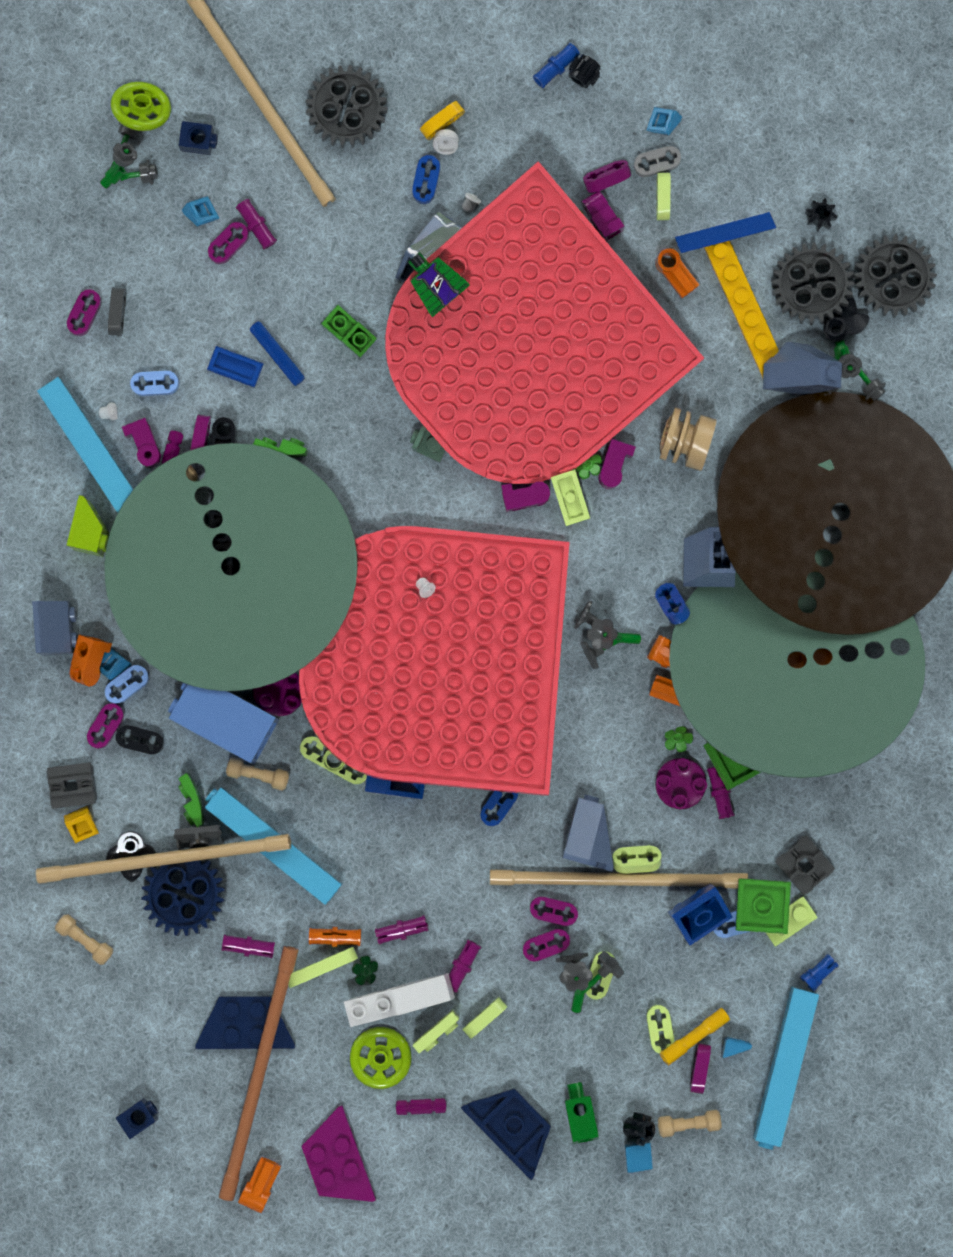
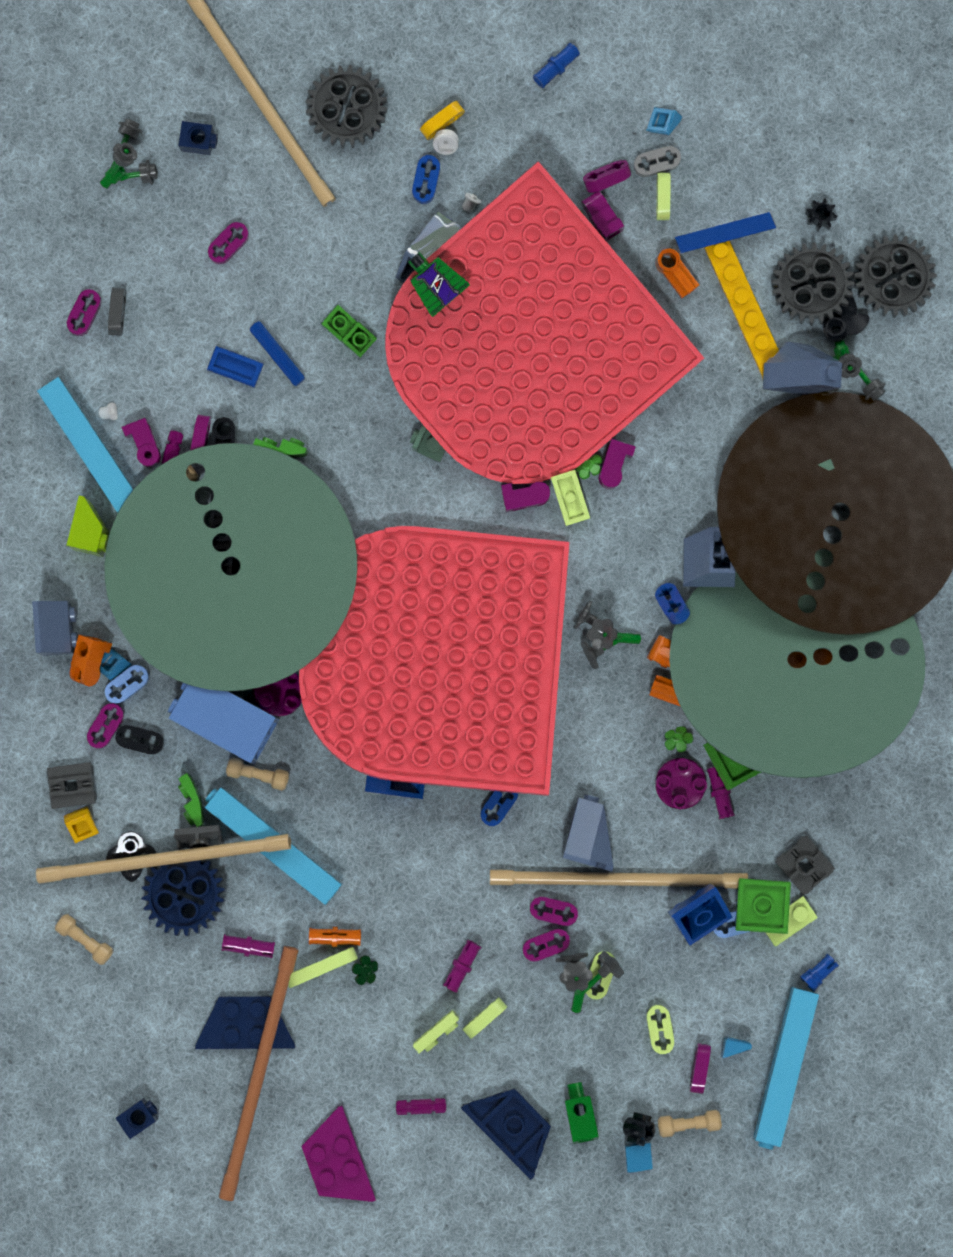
lime plate [110,82,171,131] -> none
light blue beam [130,371,179,396] -> none
dark azure slope [182,196,219,227] -> none
magenta pin [235,198,277,250] -> none
orange piece [238,1157,281,1214] -> none
yellowish green beam [300,736,367,784] -> none
white brick [344,973,455,1027] -> none
lime plate [350,1027,412,1089] -> none
magenta pin [375,915,429,945] -> none
white piece [416,578,436,598] -> none
black gear [568,54,601,88] -> none
yellowish green beam [613,845,662,874] -> none
tan wheel [659,407,717,471] -> none
yellow piece [659,1008,730,1066] -> none

